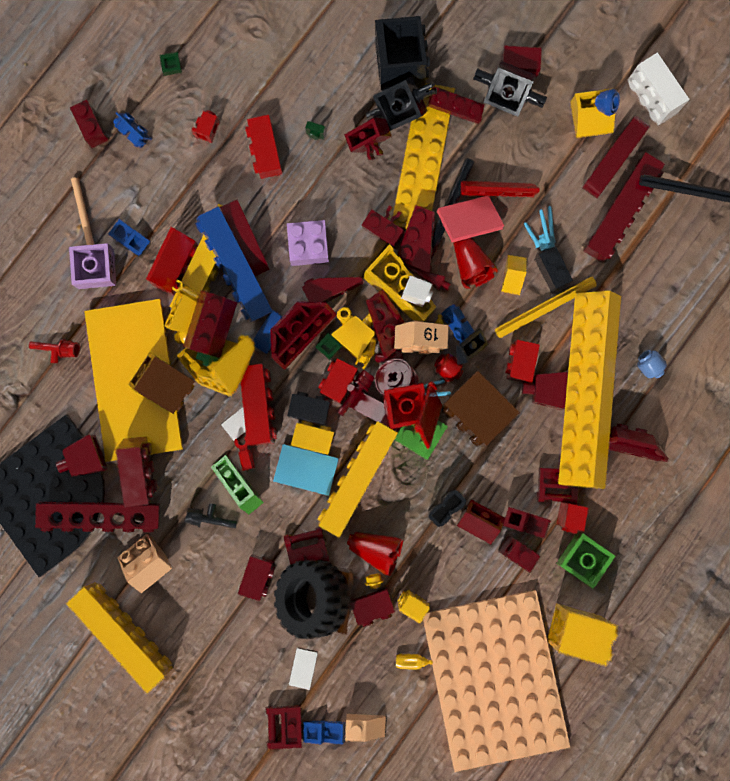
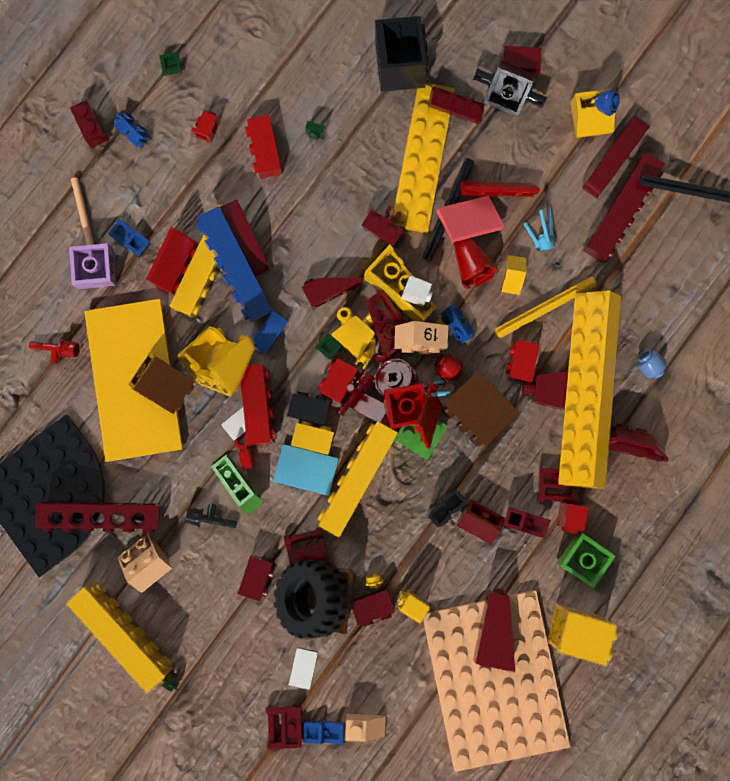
dark red torso [56,434,108,476] -> none
dark red brick [115,436,157,507] -> none
yellow torso [164,280,199,344] -> none
dark red slope [183,290,238,358] -> none
dark green plate [196,352,221,367] -> none
dark red wedge [270,301,337,370] -> none
lavender brick [287,220,329,266] -> none
dark red brick [344,118,392,160] -> none
red cone [347,532,403,576] -> none
black brick [366,75,437,131] -> none
yellow piece [396,654,433,670] -> none
dark red wing [397,205,435,273] -> none
dark red piece [404,263,451,291] -> none
black slope [456,328,489,365] -> none
dark red torso [498,535,541,573] -> none
black brick [535,247,573,293] -> none
white brick [628,53,690,126] -> none
none -> dark green plate [162,674,180,692]
none -> dark red slope [473,588,516,673]

